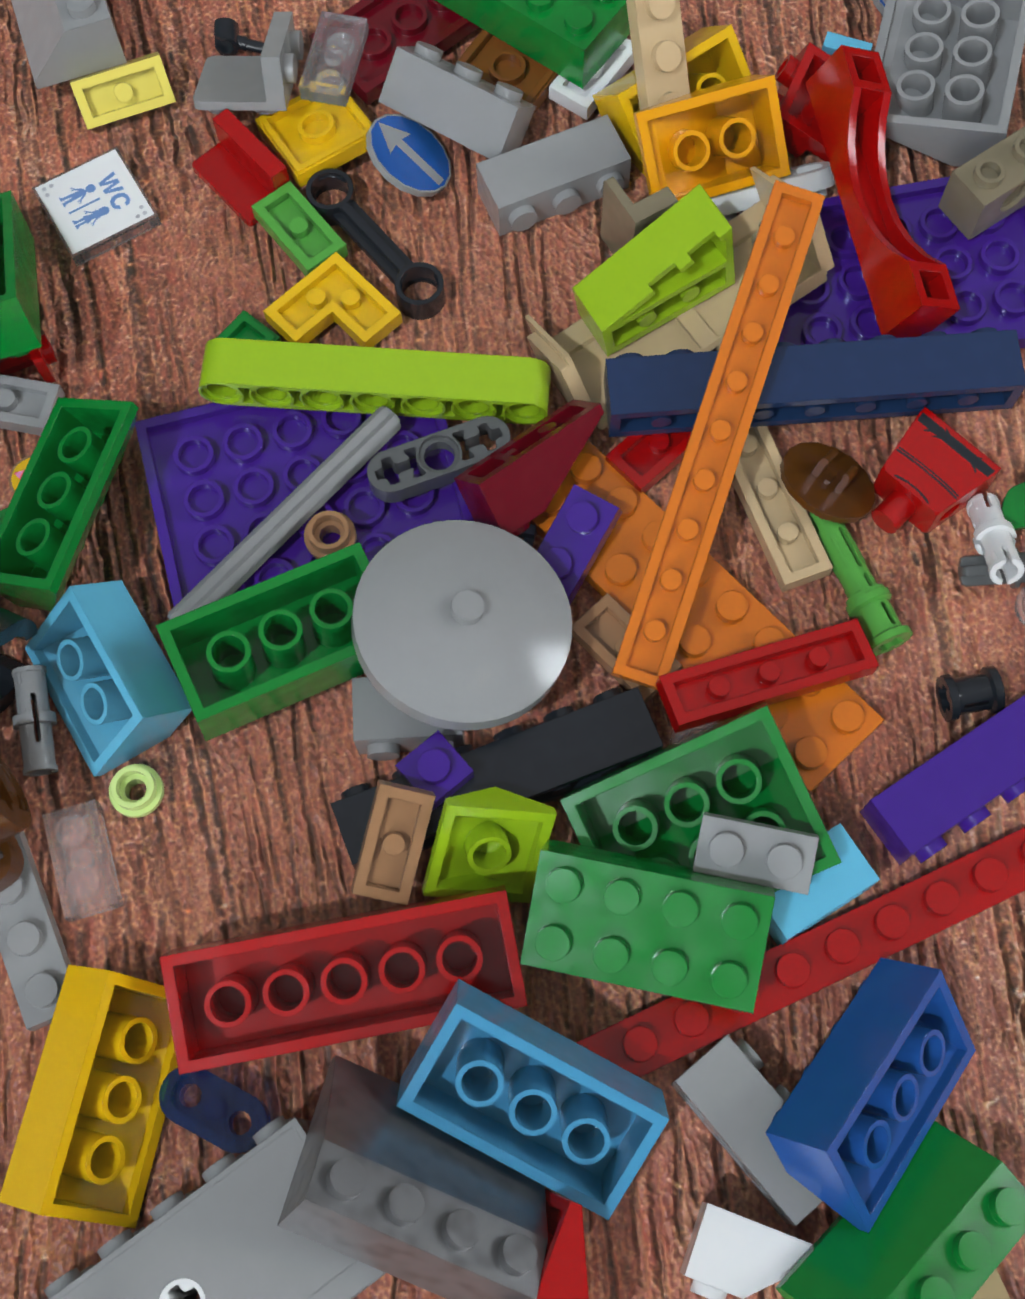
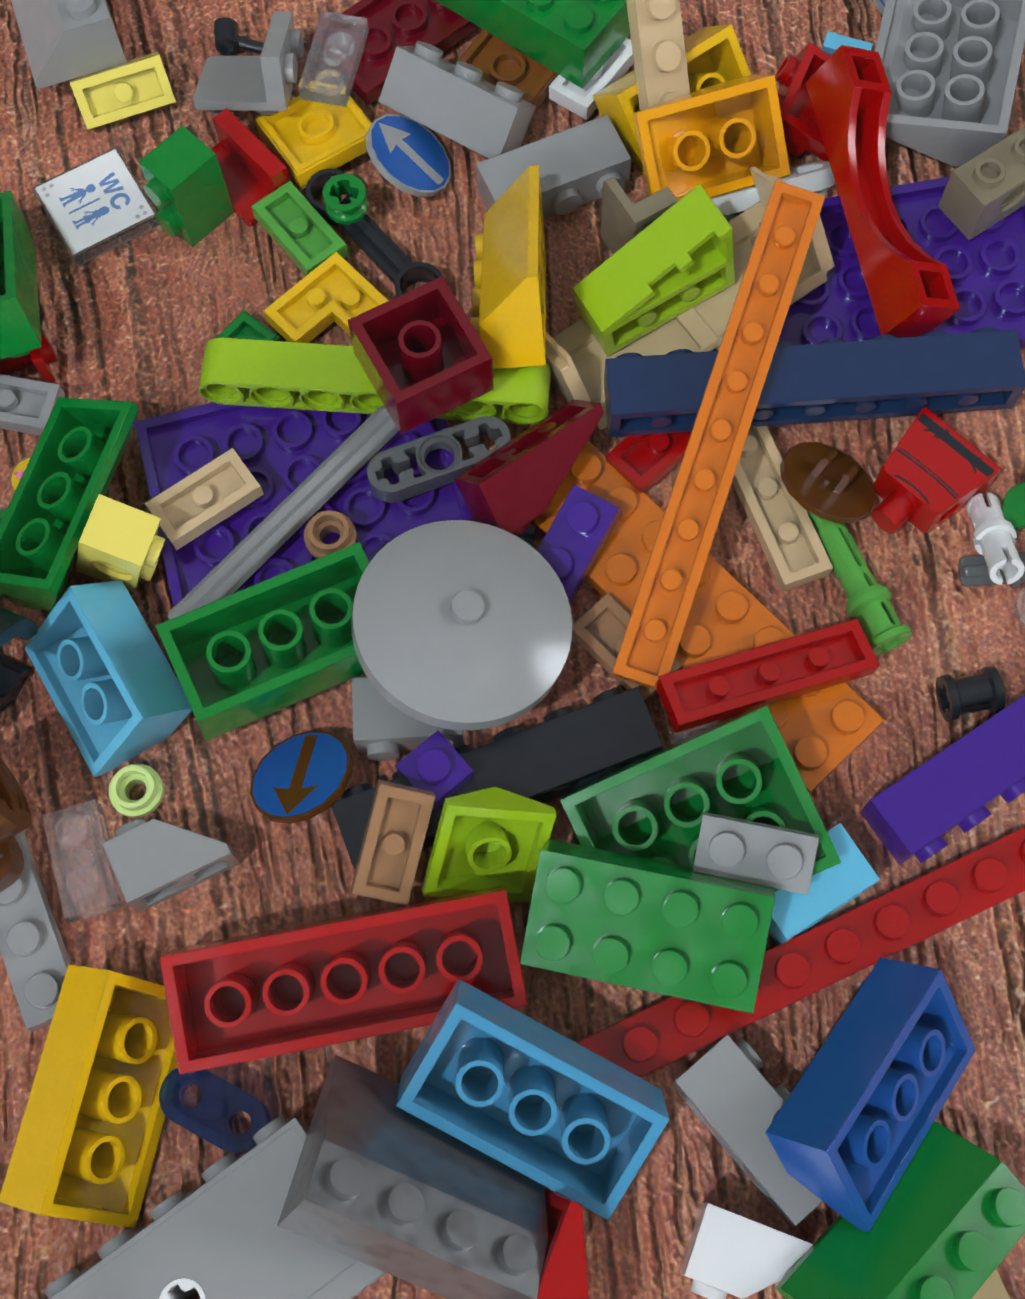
light grey pin [11,665,58,777] -> none
none -> light yellow brick [75,494,165,593]
none -> light grey slope [102,819,241,912]
none -> green brick [139,125,234,247]
none -> tan plate [144,448,264,551]
none -> blue piece [250,730,353,824]
none -> green bush [322,173,368,225]
none -> dark red brick [348,276,494,434]
none -> yellow slope [470,165,546,369]

